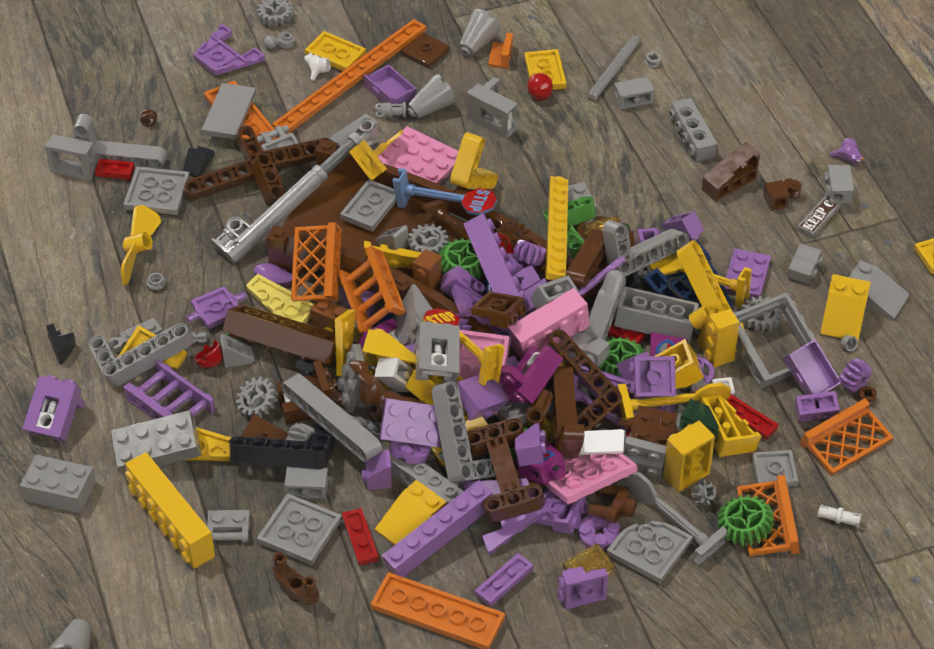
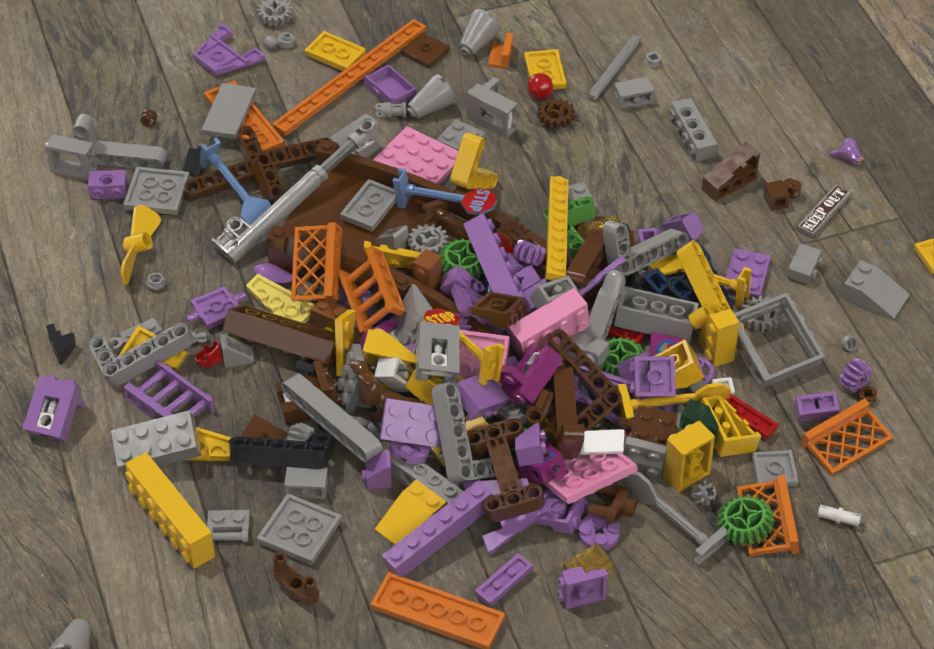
light grey brick [20,455,96,513] -> none
red plate [95,159,135,180] -> none
light grey gear [236,376,278,418] -> none
light grey plate [257,125,298,159] -> none
white animal [305,53,330,81] -> none
red plate [342,508,379,566] -> none
yellow piece [349,130,404,181] -> none
light grey plate [606,521,693,584] -> none
medium lavender container [783,339,842,395] -> none
yellow slope [820,274,871,340] -> none
light grey brick [824,165,854,204] -> none
none -> medium lavender brick [88,170,128,199]
none -> medium blue piece [199,137,272,226]
none -> light grey plate [436,119,485,151]
none -> reddish brown gear [537,97,575,129]

